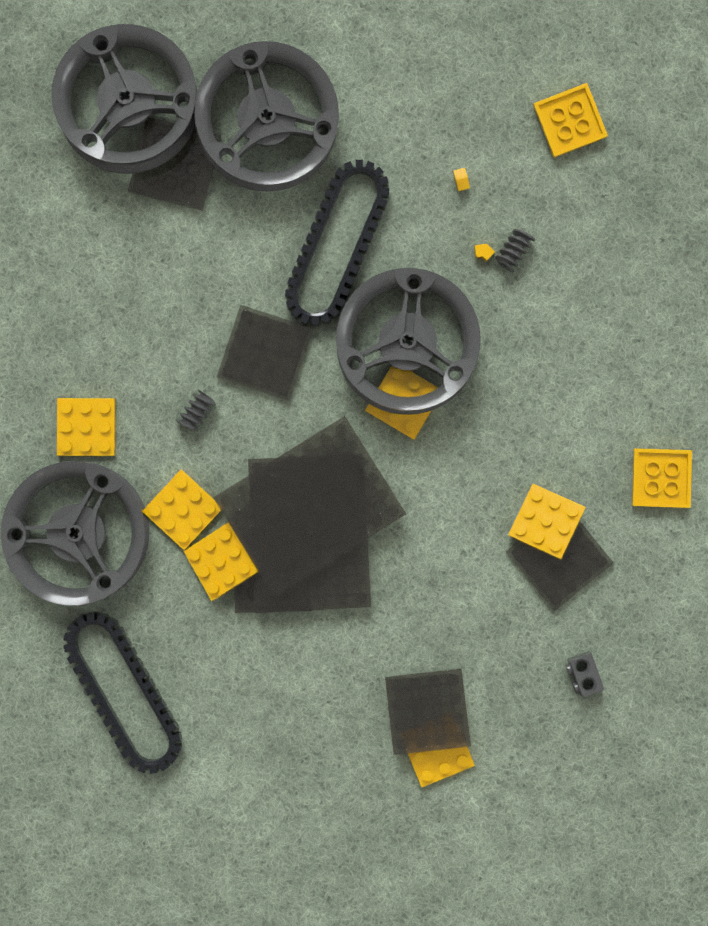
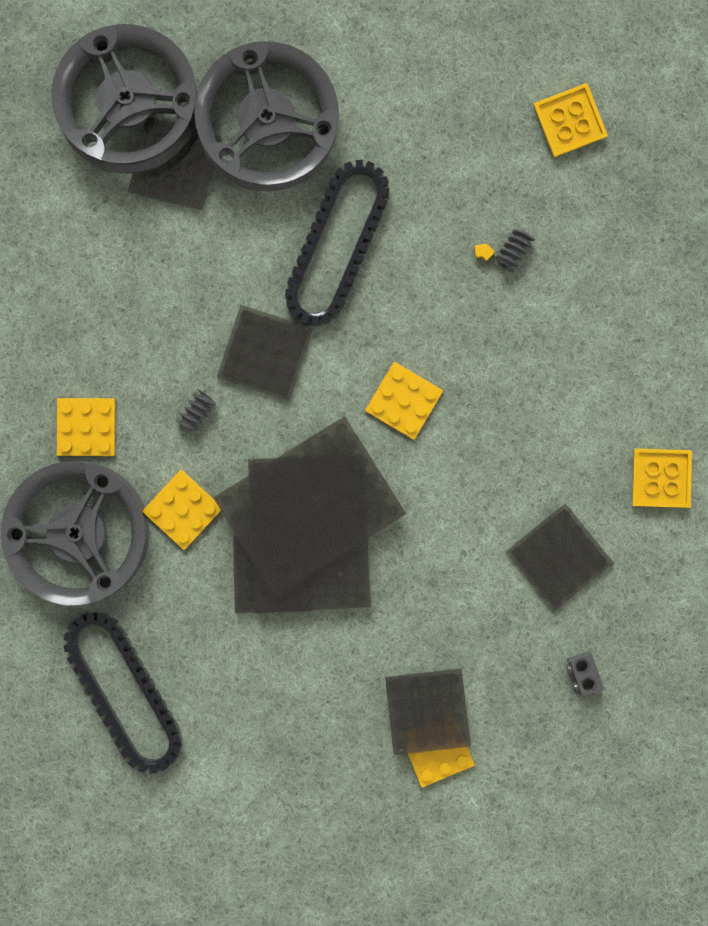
yellow plate [183,521,260,601] -> none
dark grey wheel [336,268,481,415] -> none
yellow piece [453,168,470,191] -> none
yellow plate [508,484,586,560] -> none

